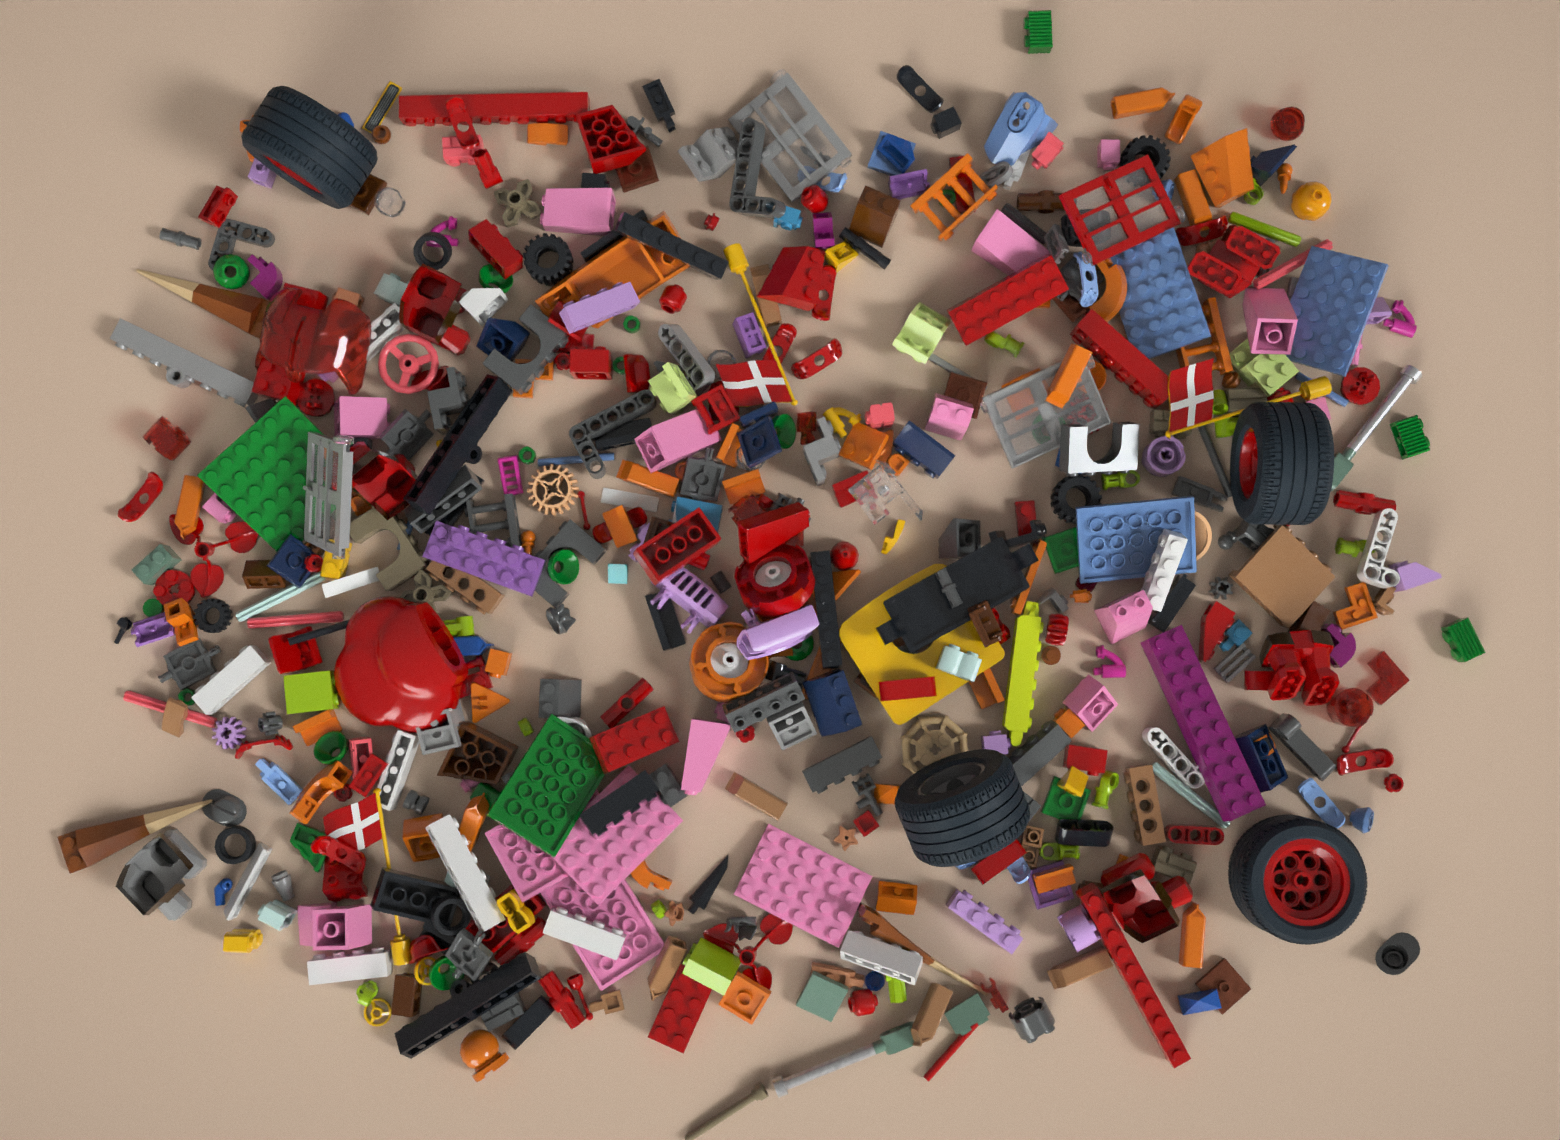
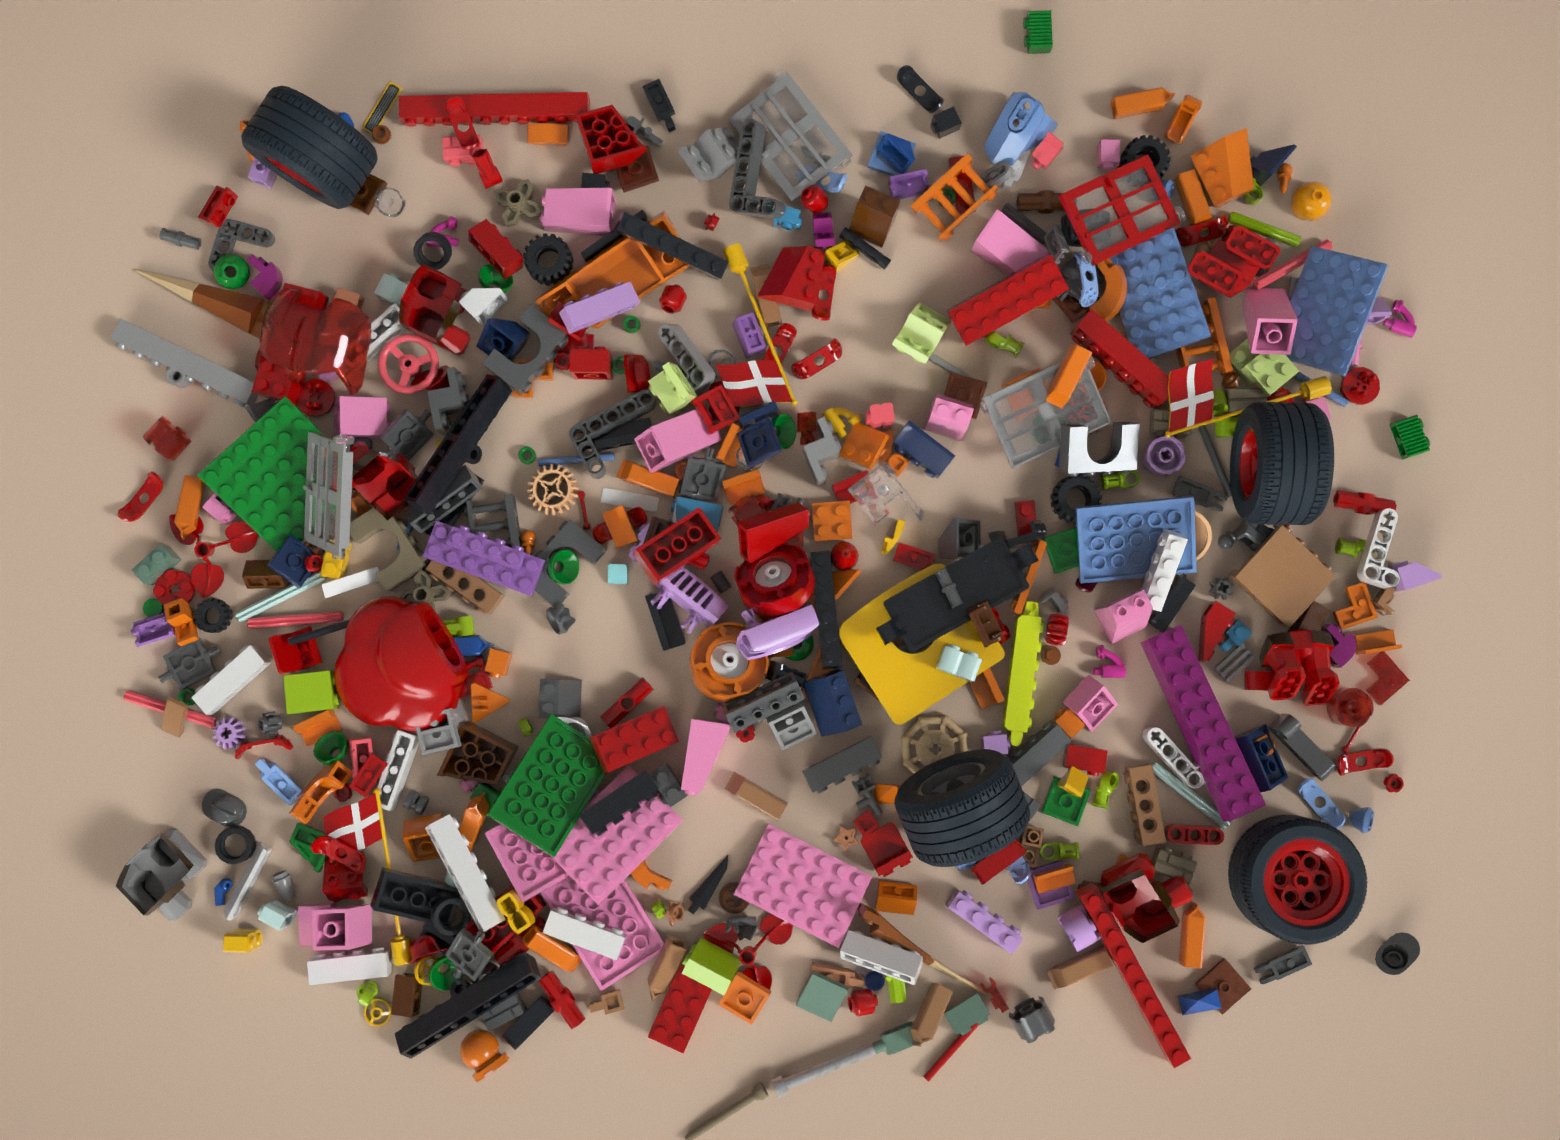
dark orange plate [57,800,213,874] -> none
black hand [114,617,132,644] -> none
dark pink slope [497,455,523,495] -> none
red hinge [567,973,593,1020] -> none
red beam [878,676,937,701] -> none
black beam [1054,819,1114,847] -> none
orange piece [1070,589,1092,603] -> none
clear red piece [1270,106,1305,141] -> none
flat silver piece [1331,365,1422,492] -> none
green brick [1441,617,1486,662] -> none
none -> orange piece [522,924,582,973]
none -> reddish brown gear [719,882,749,914]
none -> orange plate [811,500,853,541]
none -> red bracket [860,822,913,877]
none -> red plate [893,542,935,570]
none -> dark grey hinge [1254,945,1312,984]
none -> orange panel [1354,629,1402,655]

